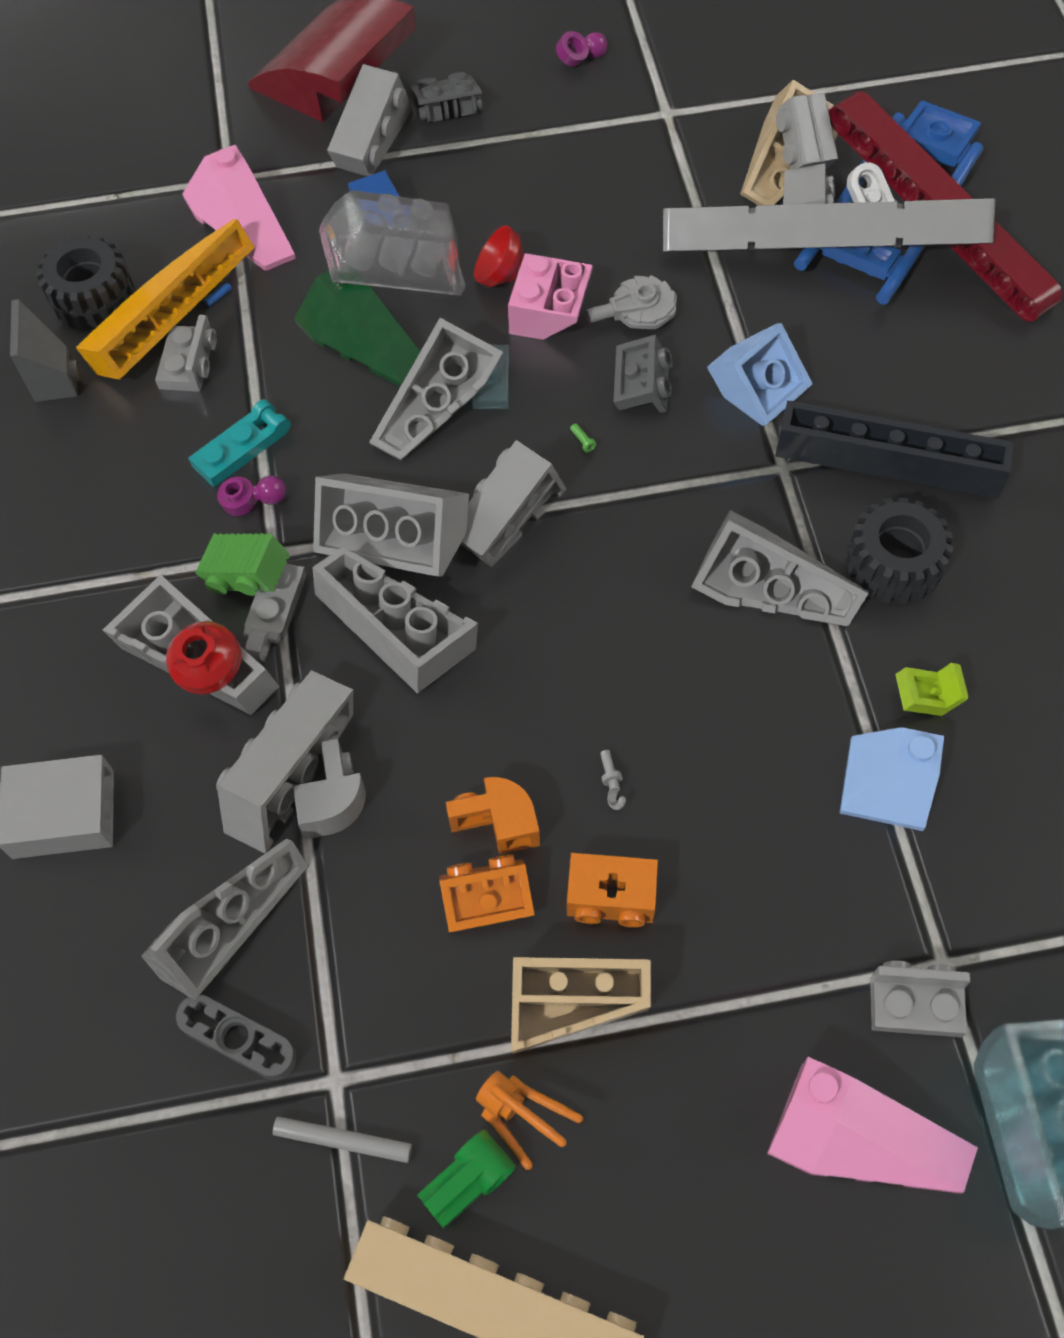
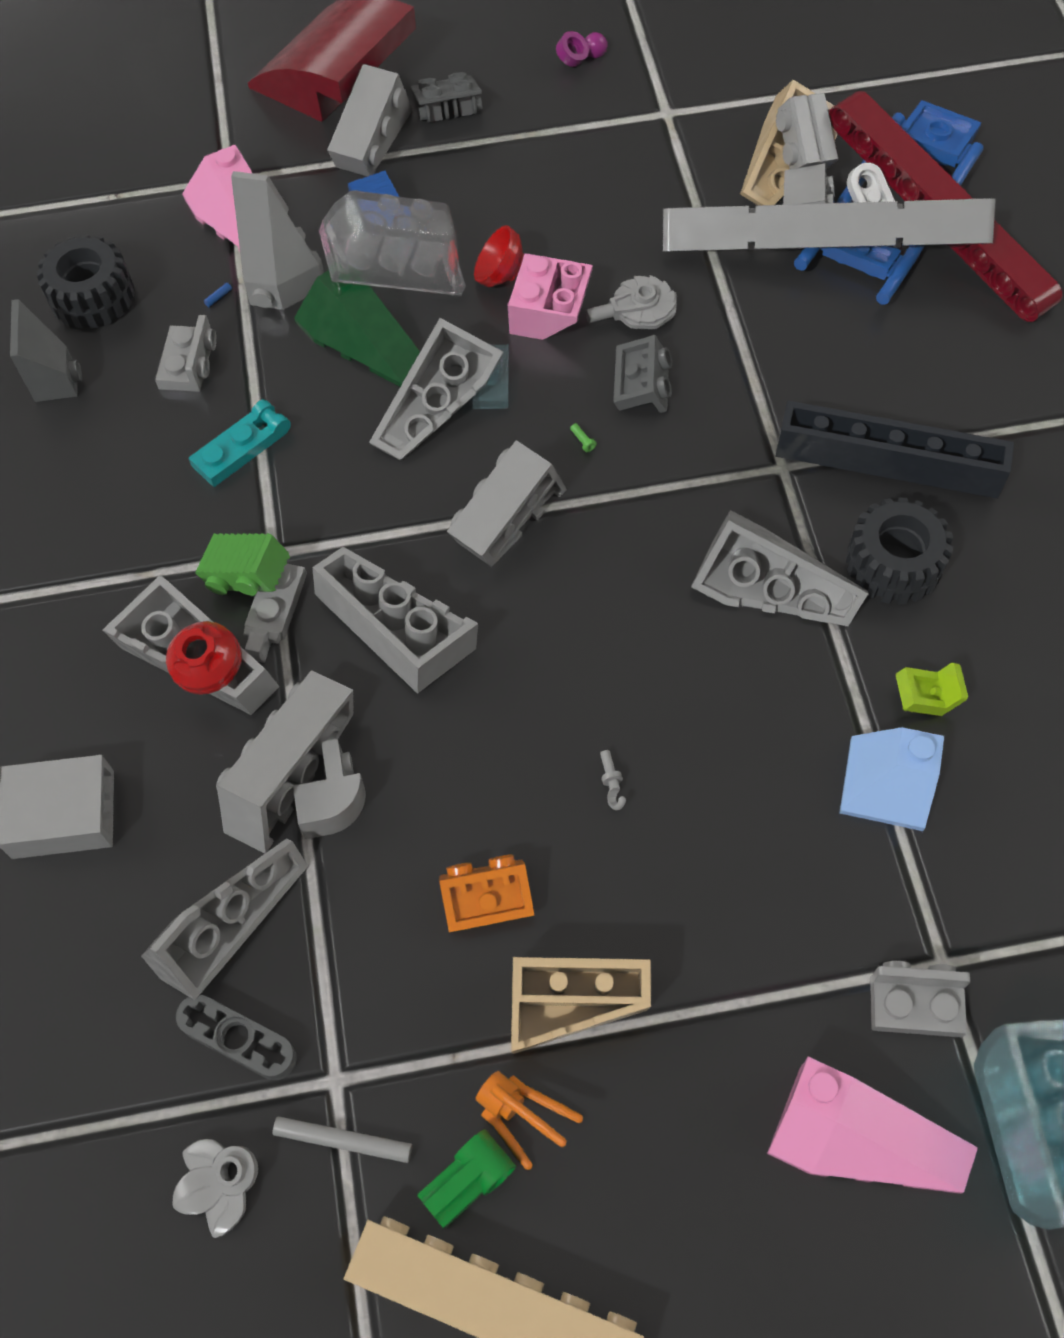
light orange slope [76,219,255,380] -> none
magenta plate [217,475,286,516] -> none
light grey slope [313,473,469,577] -> none
orange brick [445,777,540,855] -> none
orange brick [567,853,658,927] -> none
light blue slope [707,323,813,425] -> none
none -> light grey plate [172,1139,258,1238]
none -> light grey wedge [231,171,324,310]

